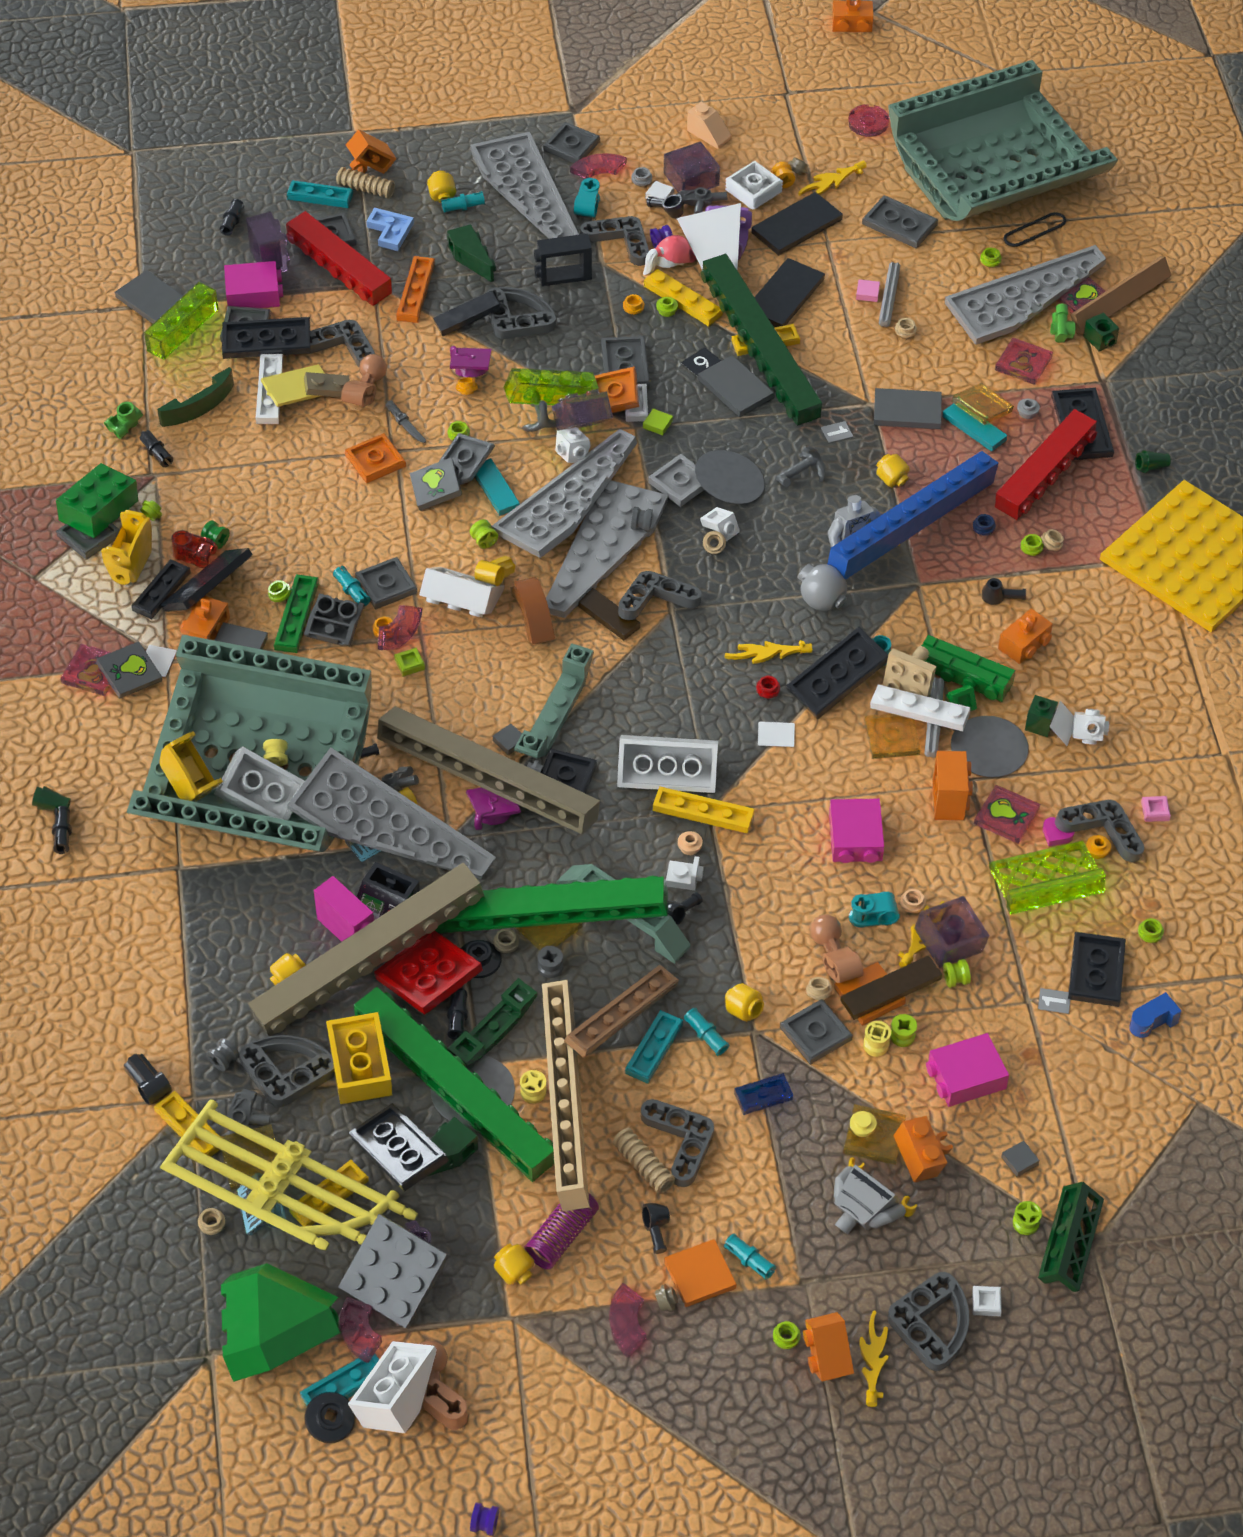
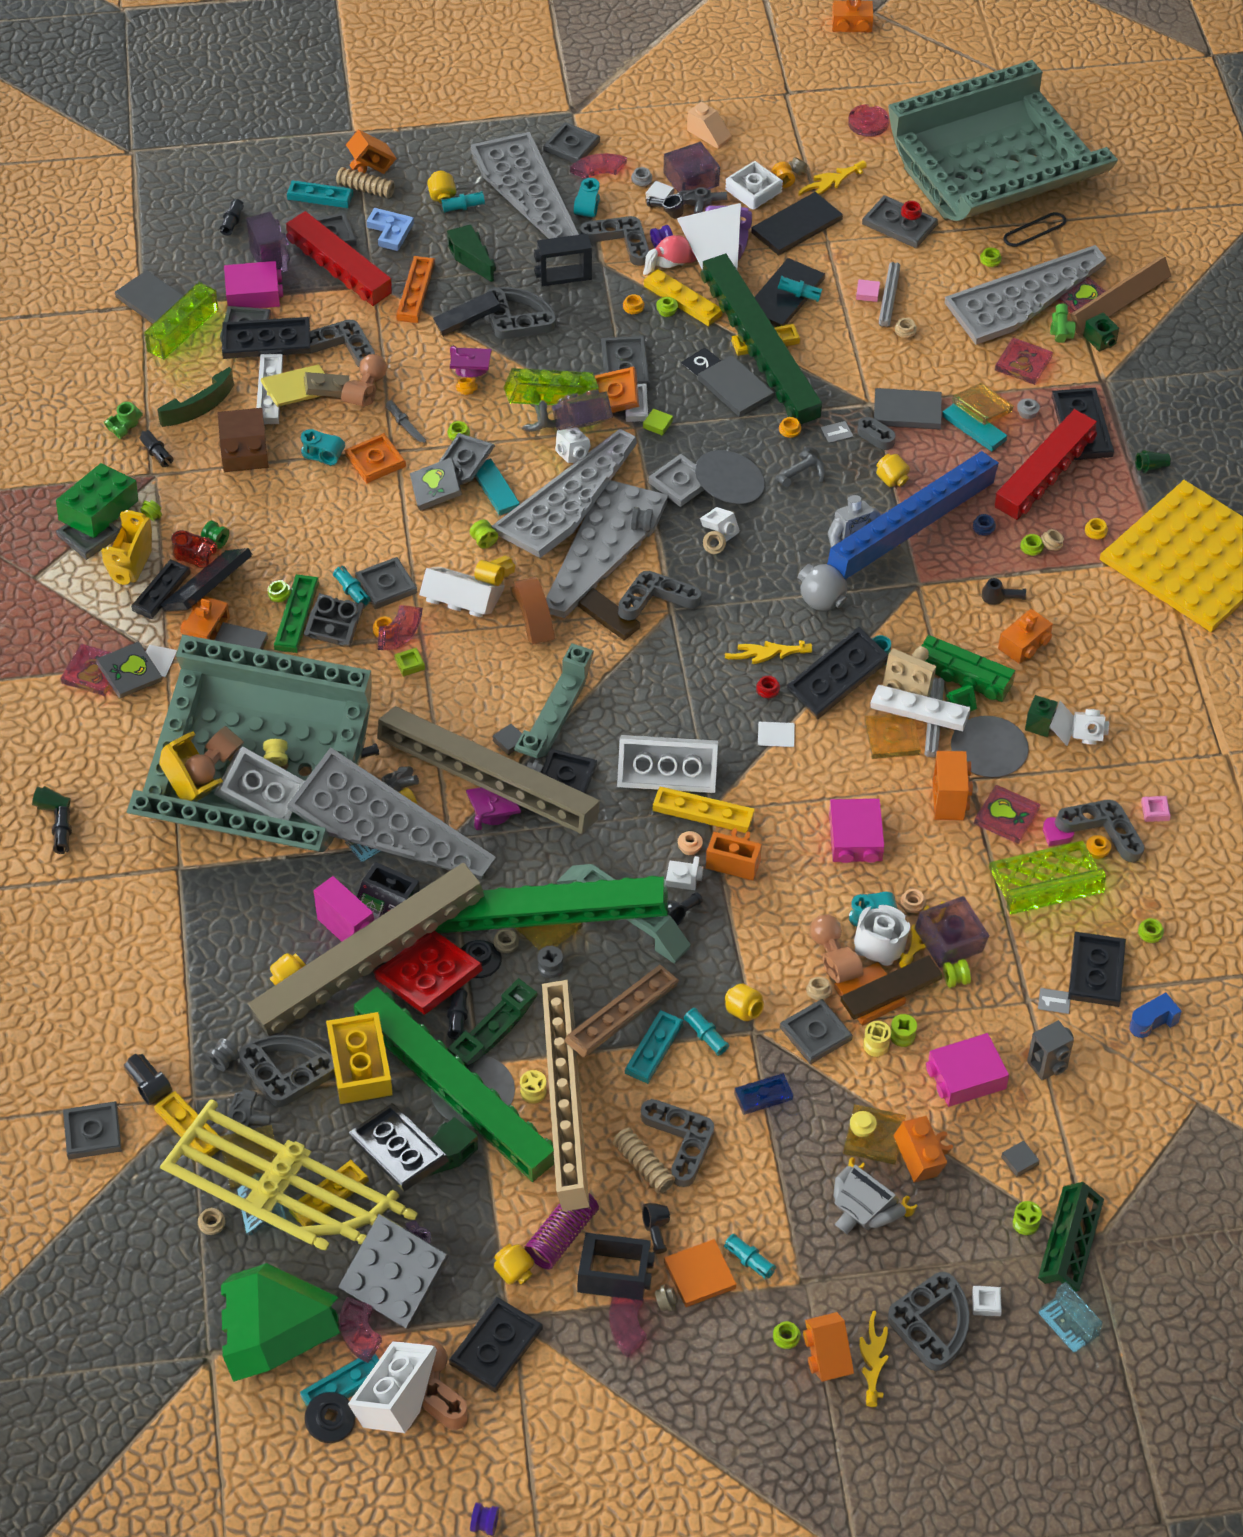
none -> dark grey tile [63,1101,122,1160]
none -> nougat beam [184,726,244,785]
none -> reddish brown slope [217,408,269,472]
none -> teal piece [301,429,346,465]
none -> black tile [449,1297,543,1392]
none -> black window [577,1232,655,1301]
none -> orange brick [706,828,762,881]
none -> teal pin [777,276,822,302]
none -> light orange plate [779,417,801,438]
none -> white brick [854,905,910,966]
none -> dark grey beam [857,417,895,450]
none -> red plate [901,201,922,220]
none -> dark grey brick [1027,1020,1074,1080]
none -> clear light blue panel [1038,1282,1103,1352]
none -> yellow plate [1085,518,1108,540]

